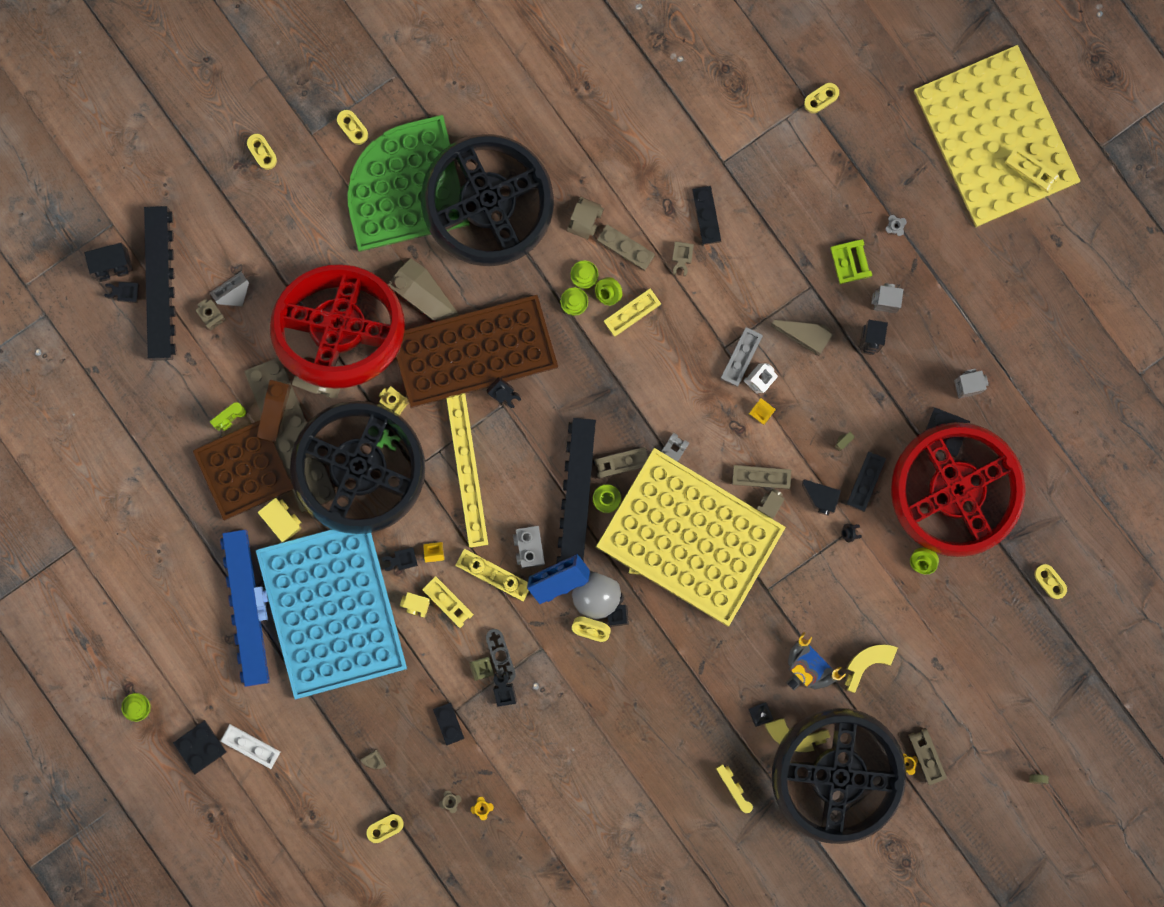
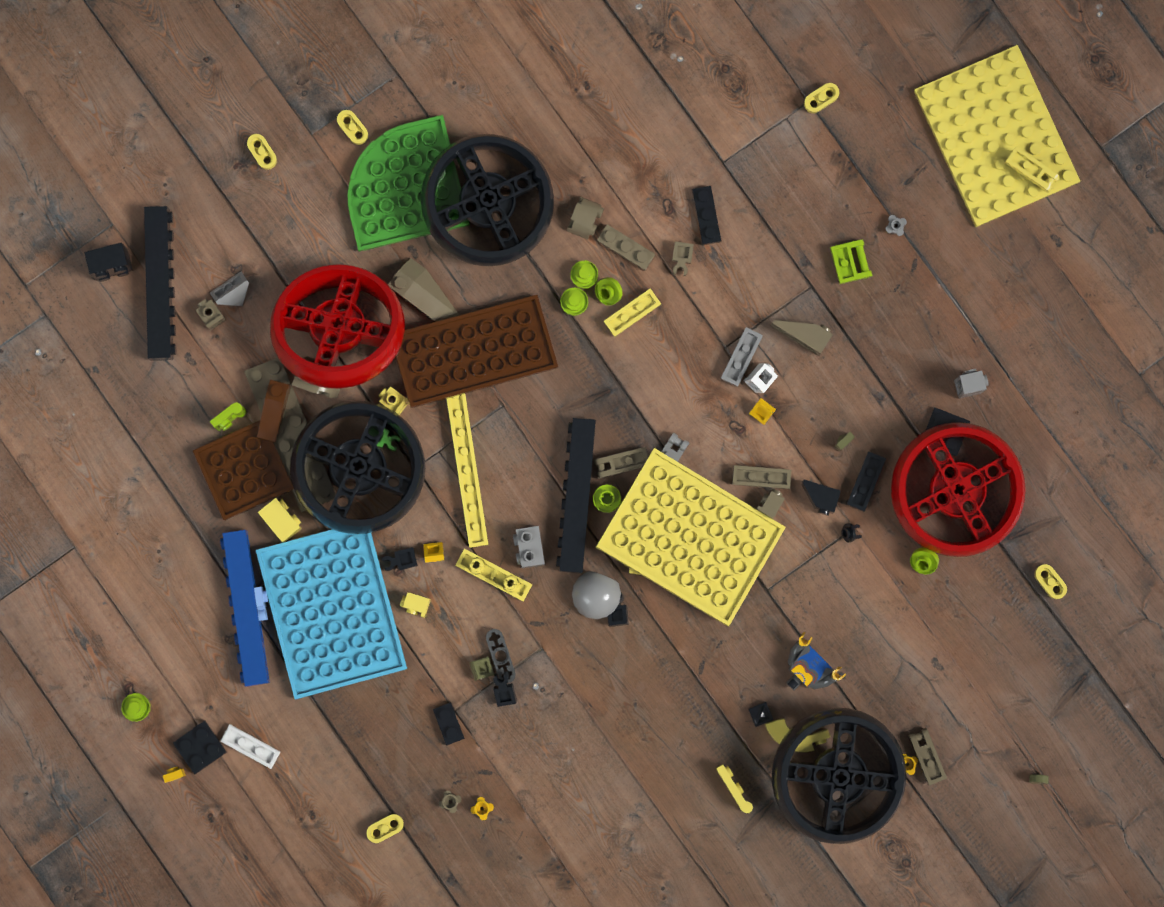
black plate [104,282,139,303] -> none
dark tan tile [360,750,387,769] -> none
light yellow plate [422,576,474,628] -> none
black plate [486,377,521,408] -> none
blue brick [527,554,590,604] -> none
light yellow plate [572,616,611,642] -> none
light yellow arch [845,645,898,693] -> none
black arch [859,319,888,355] -> none
light grey brick [871,283,904,313] -> none
none -> yellow plate [163,767,186,783]

